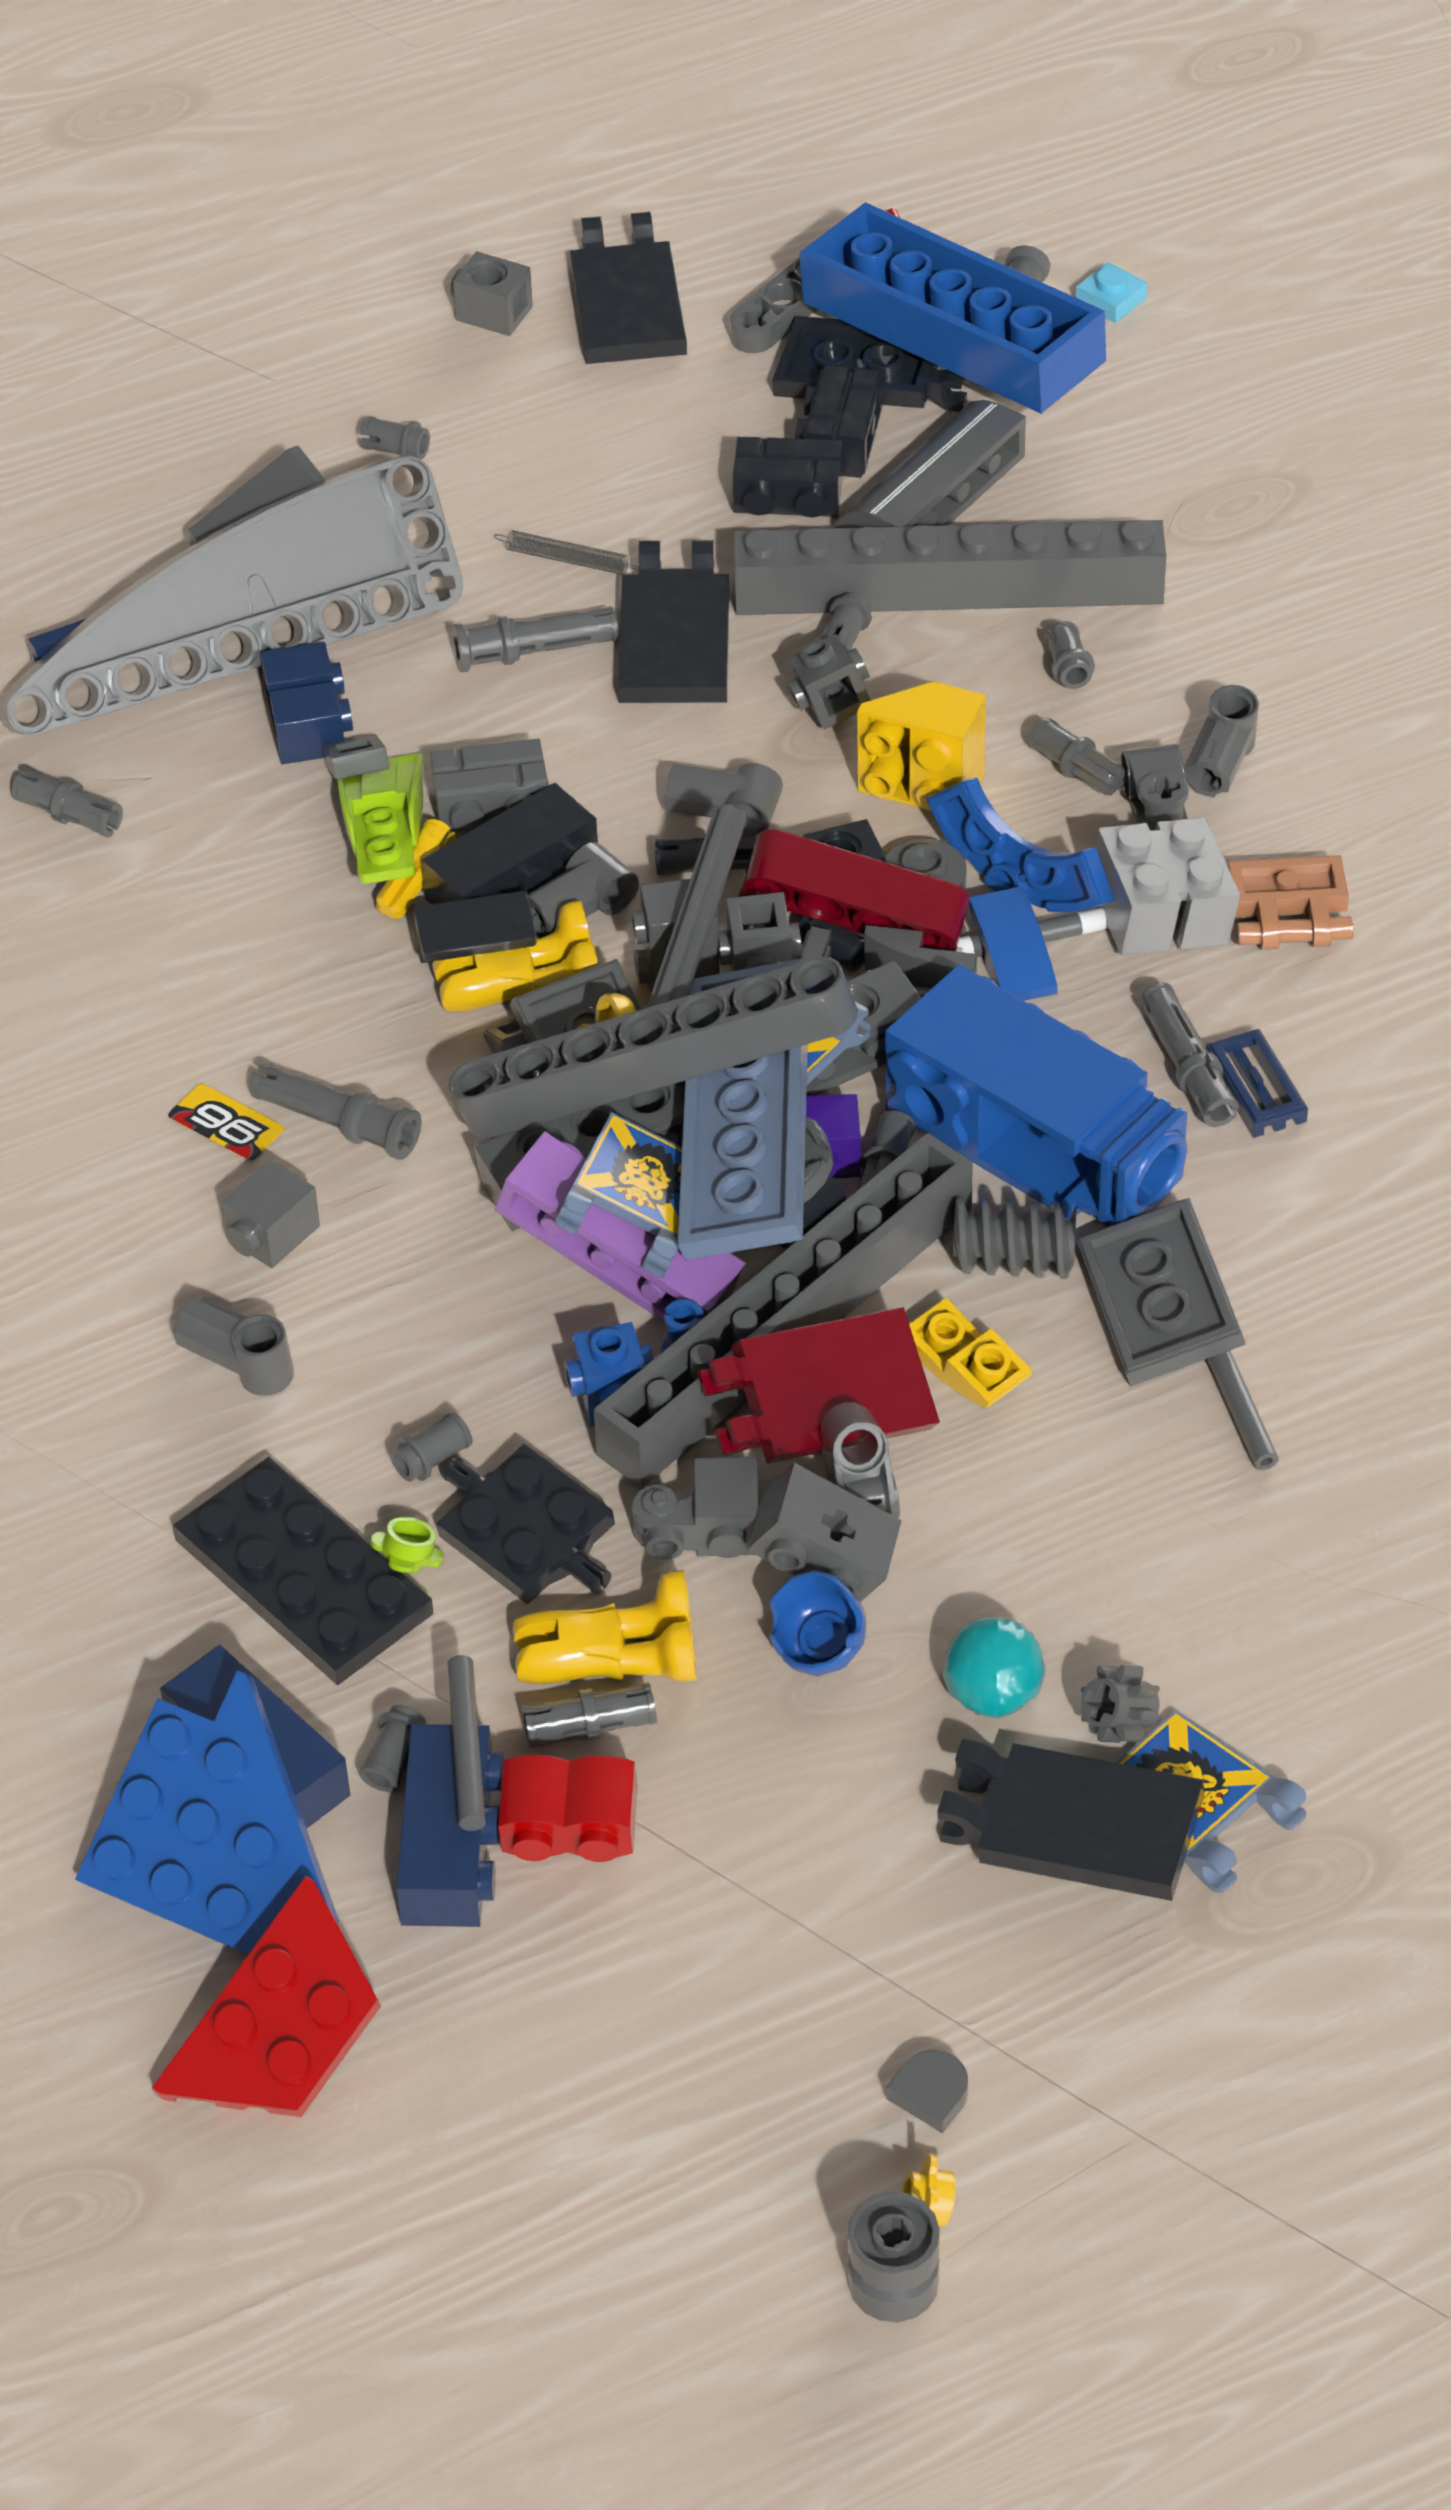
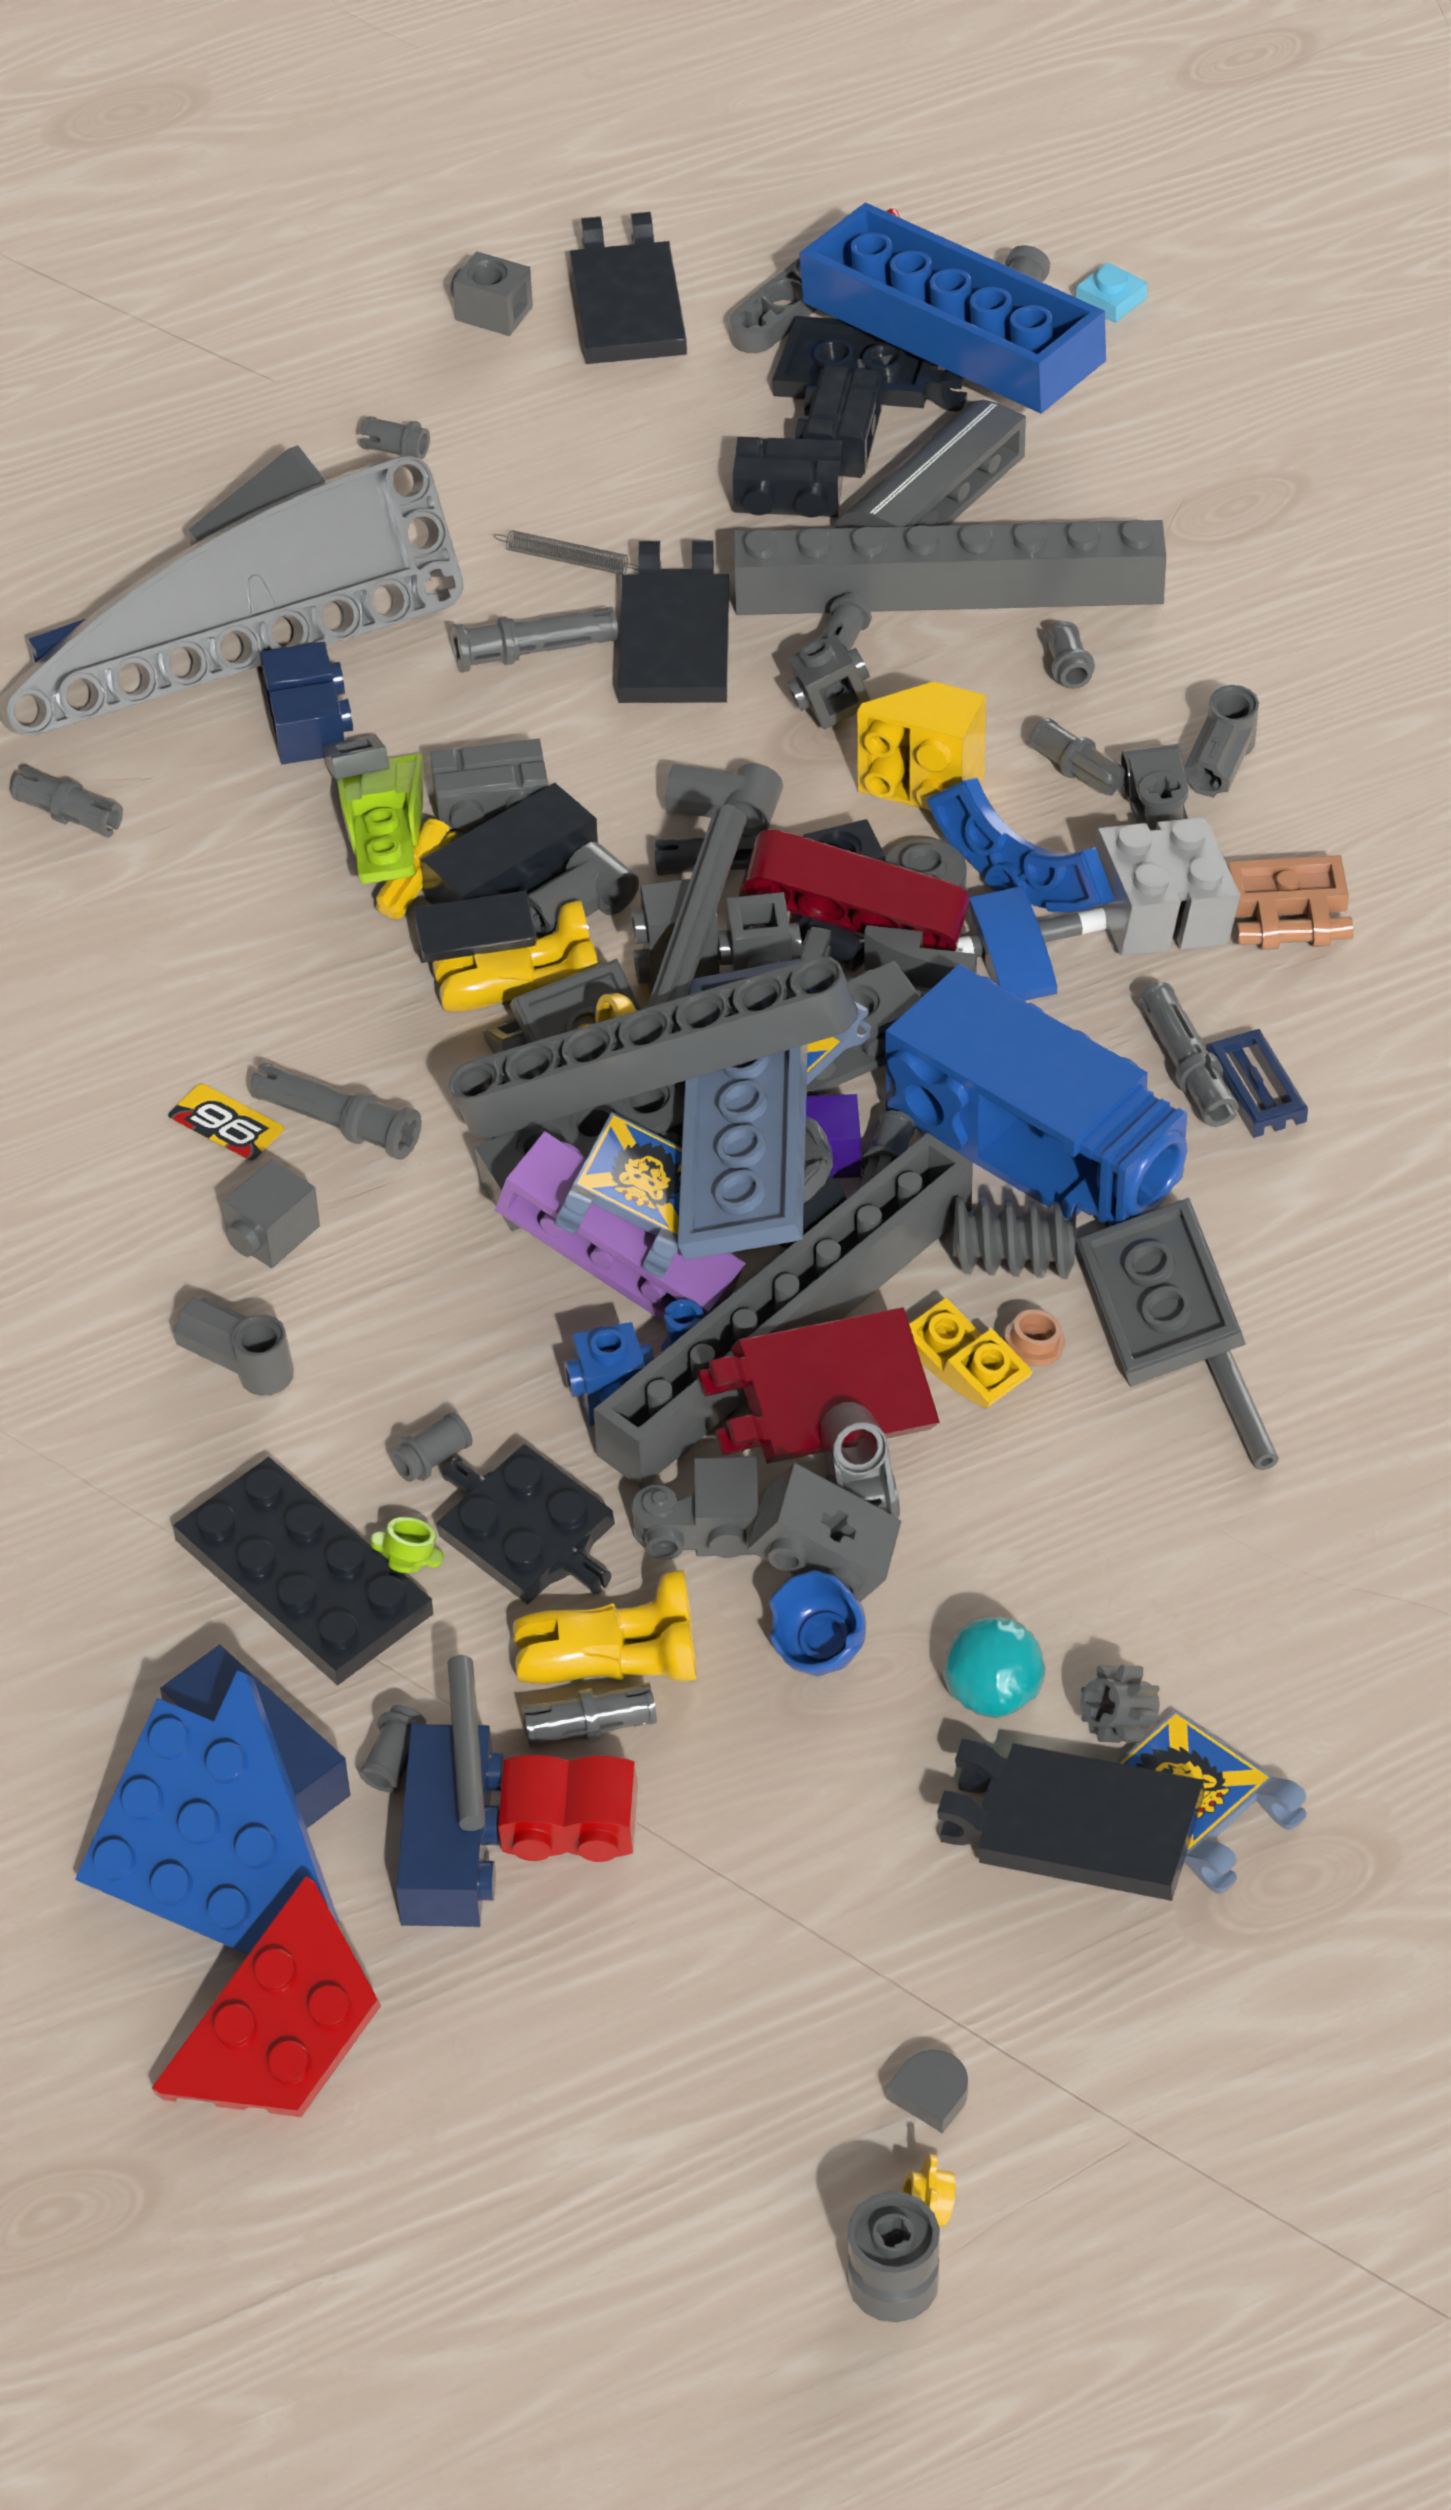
none -> nougat plate [1003,1309,1065,1366]

